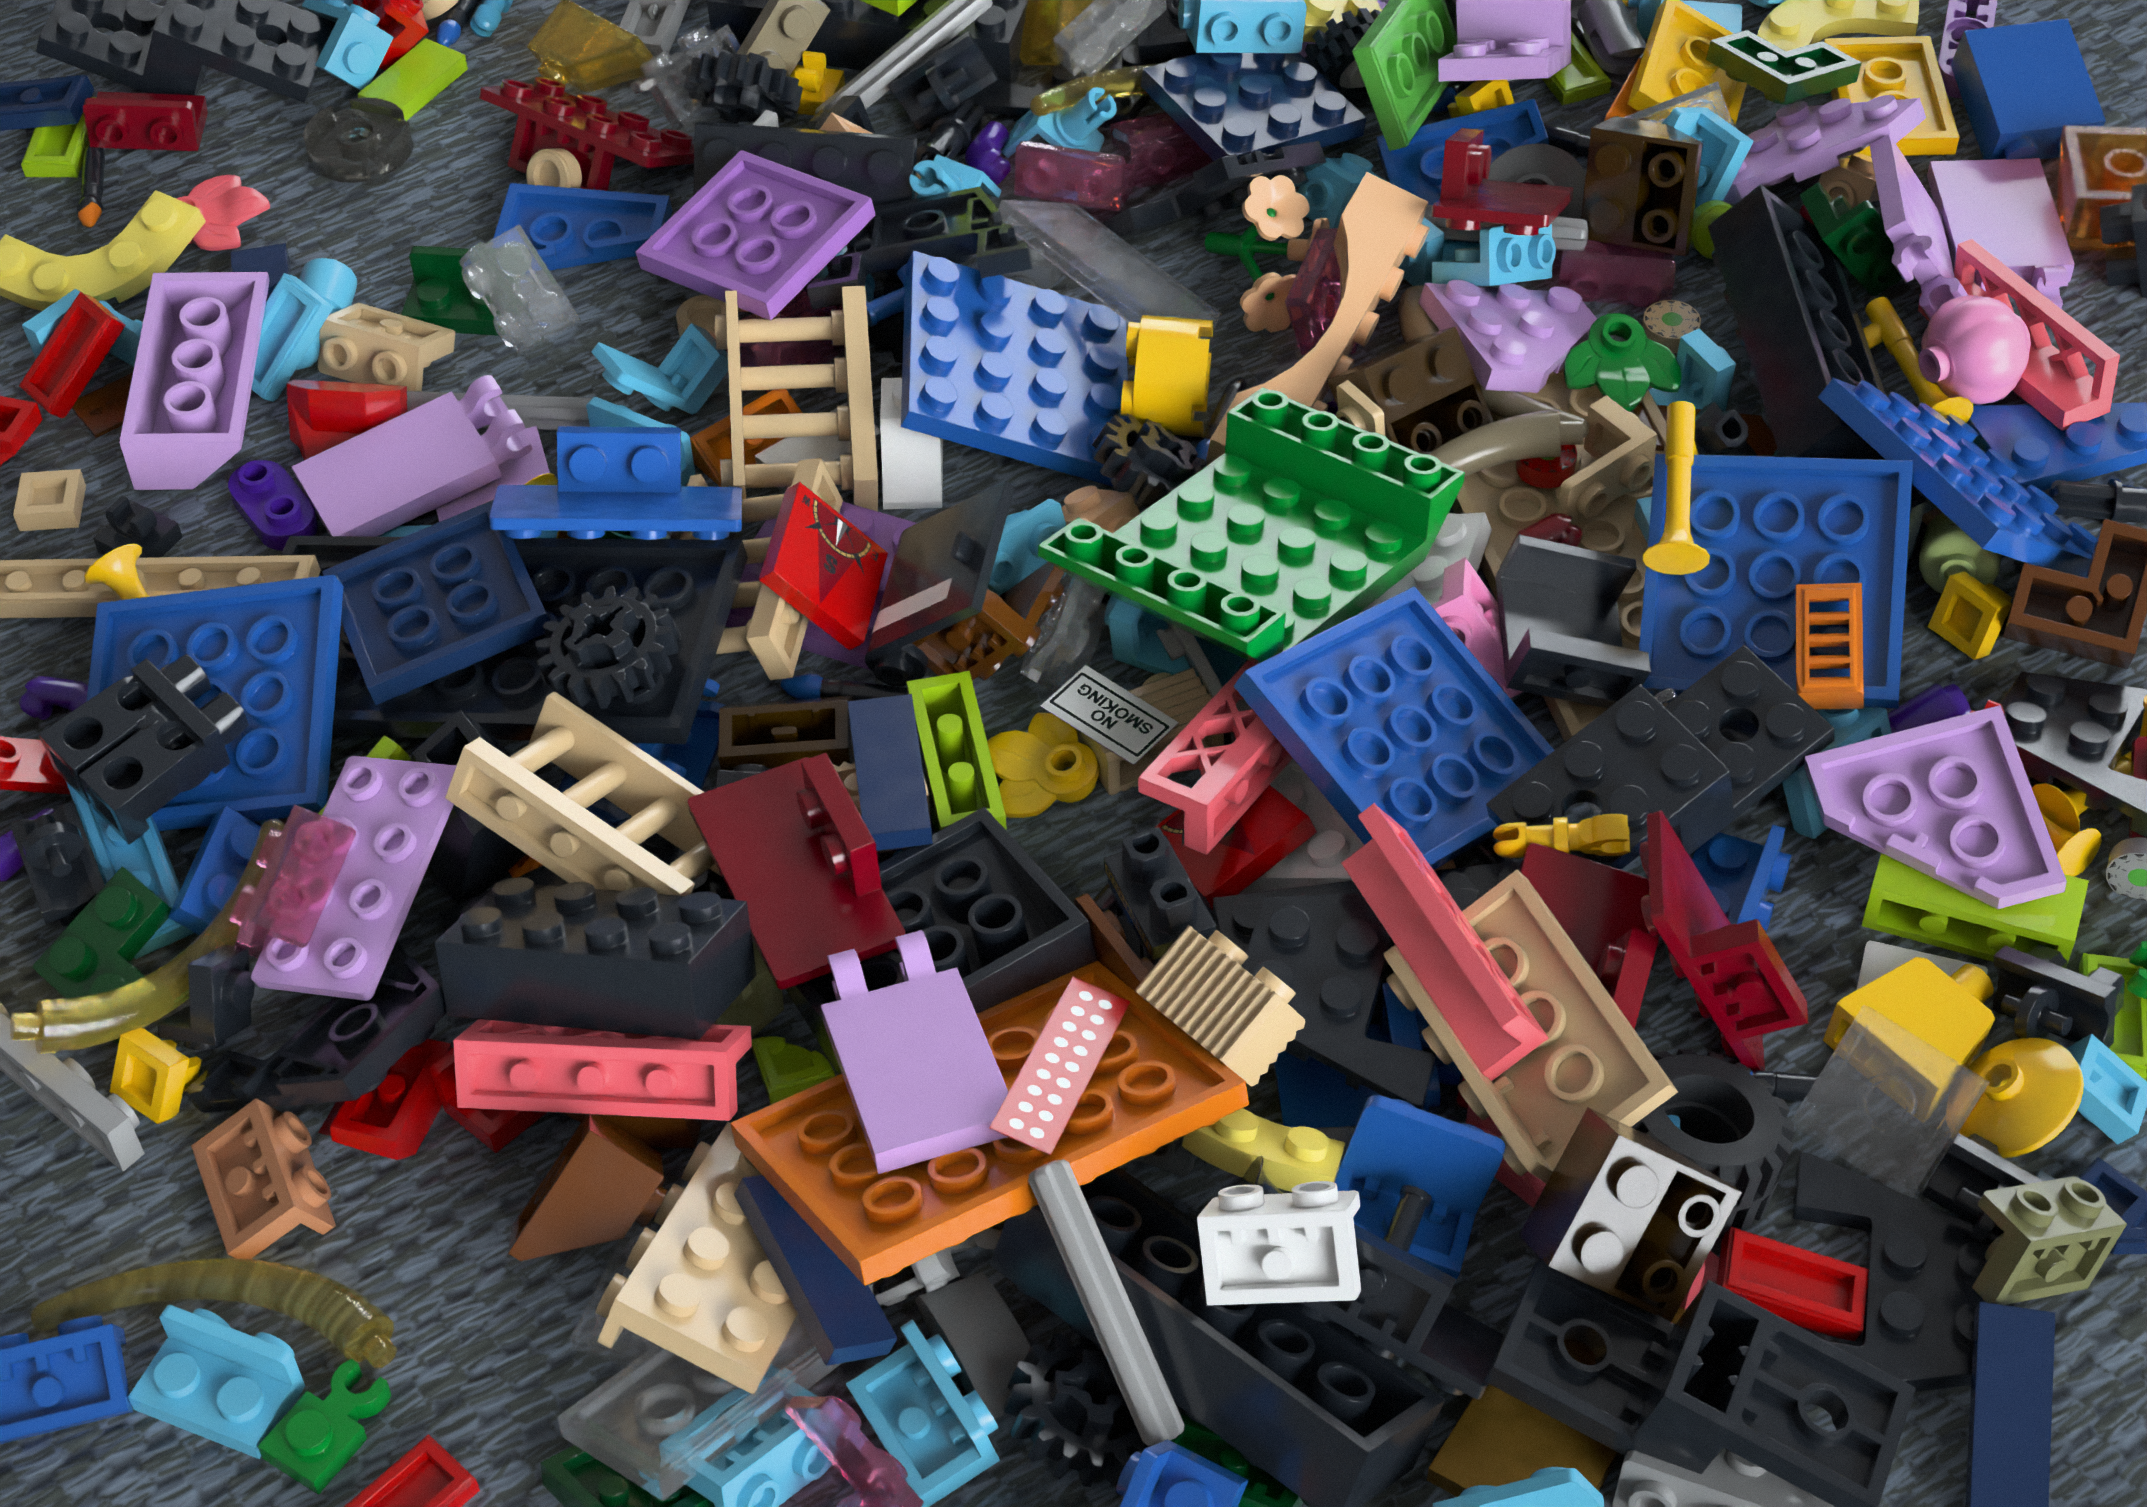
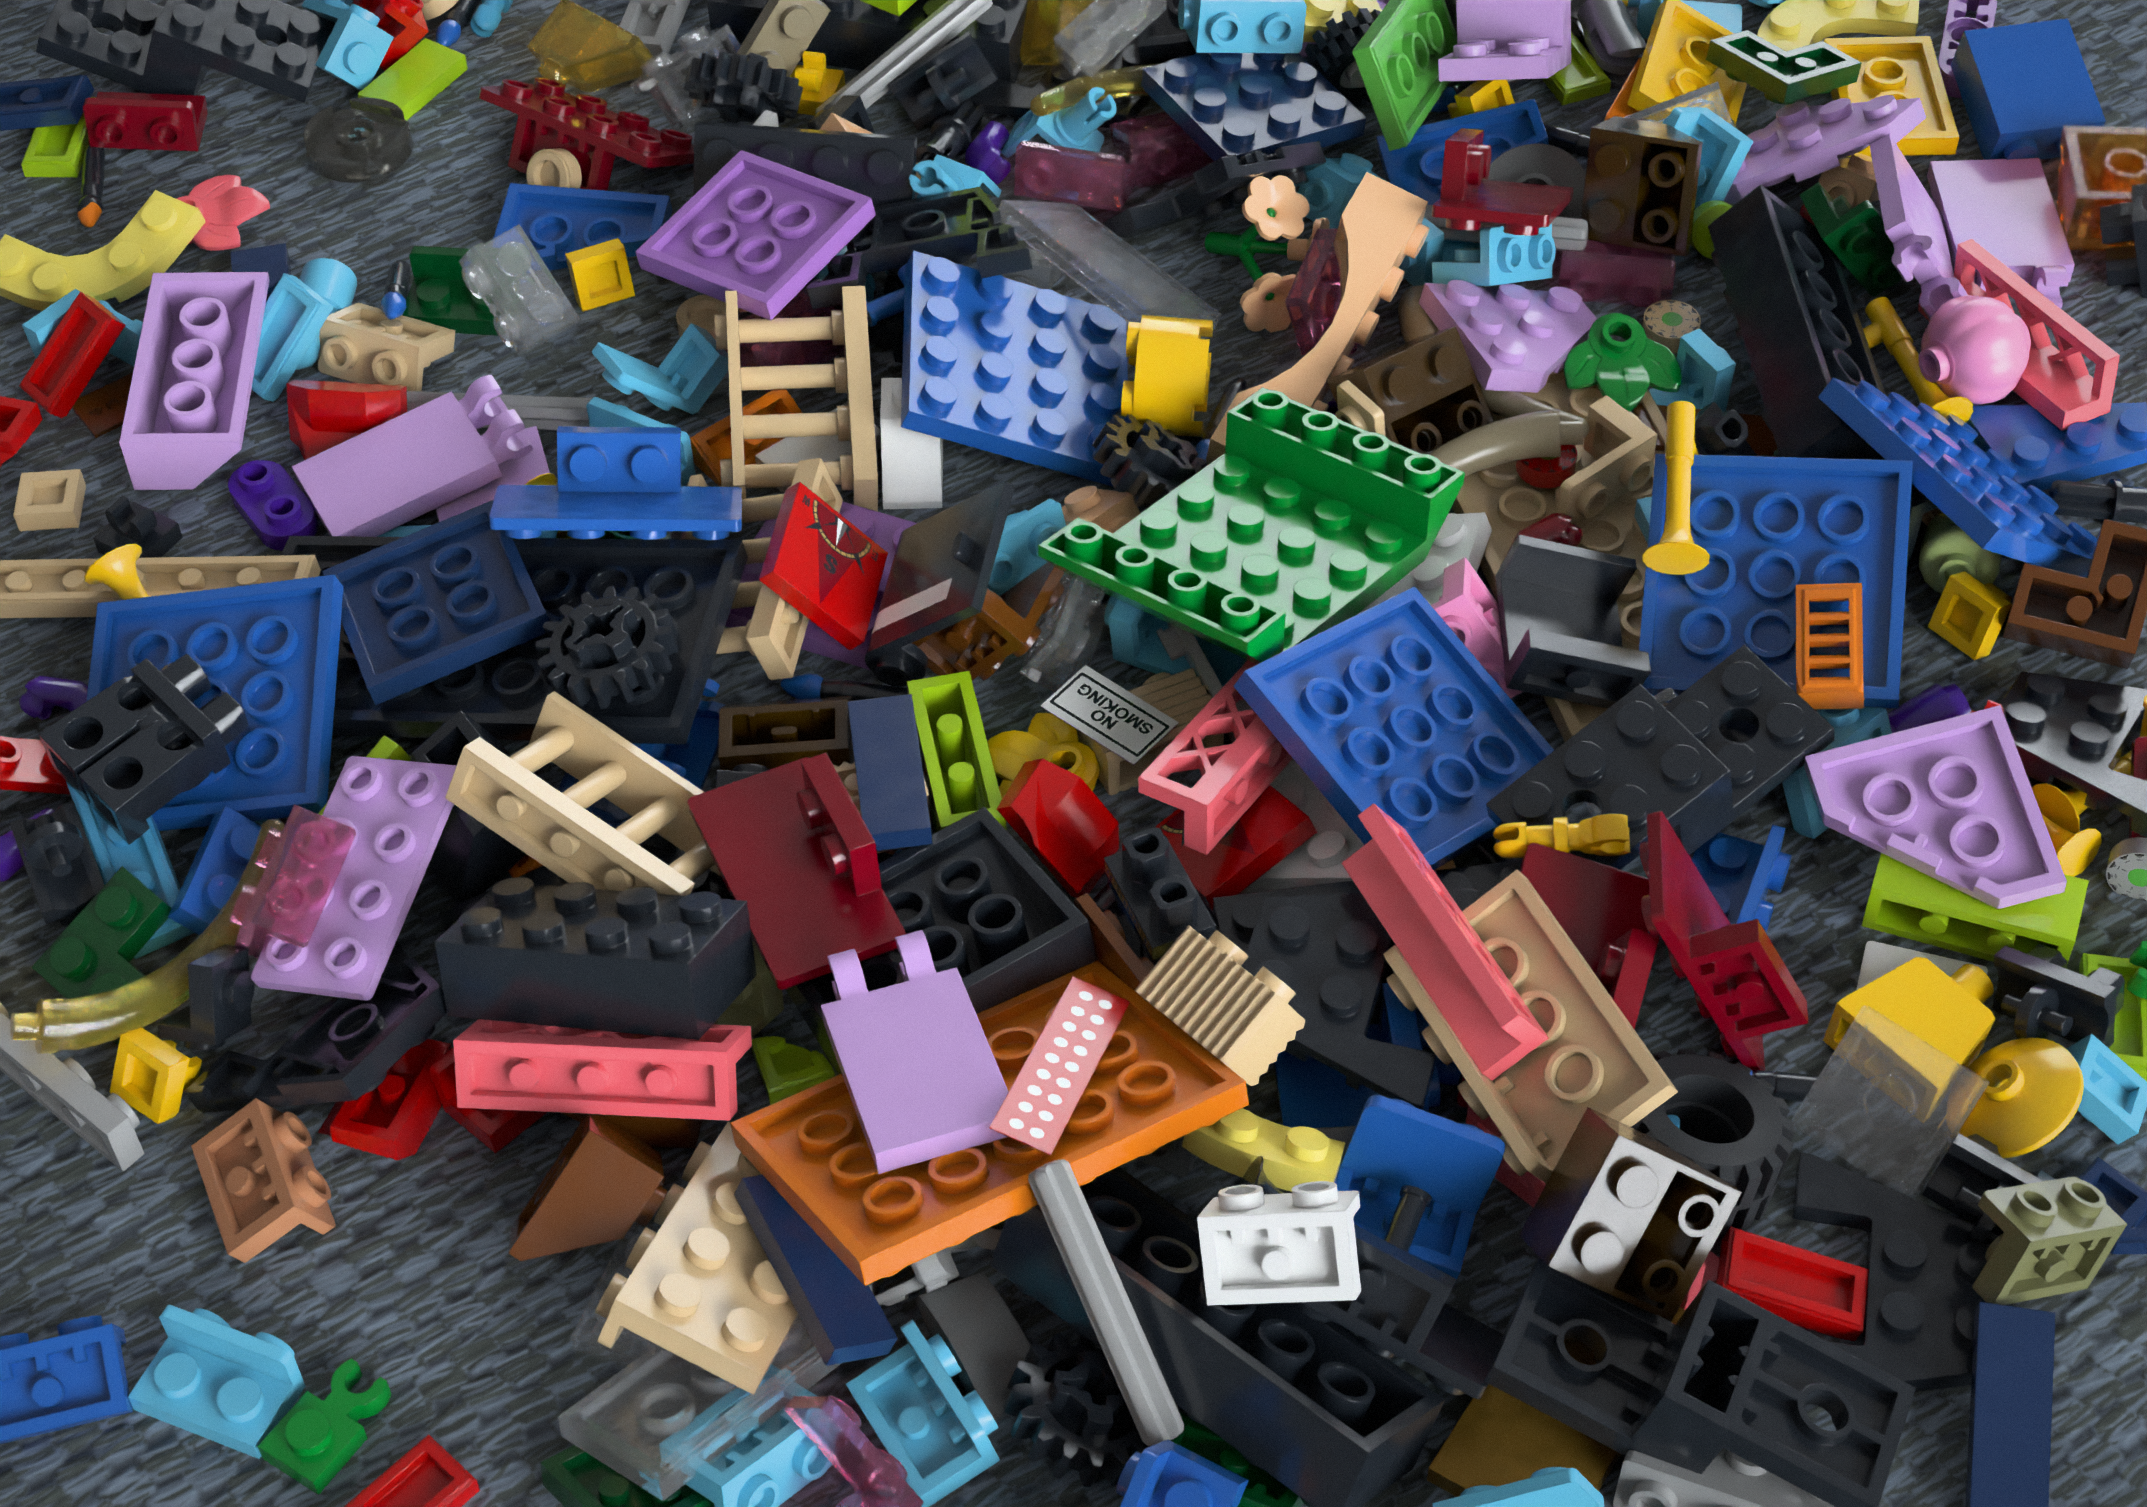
clear yellow animal [31,1258,397,1368] -> none
none -> piece [381,260,411,320]
none -> yellow tile [565,238,635,312]
none -> red slope [997,758,1119,898]

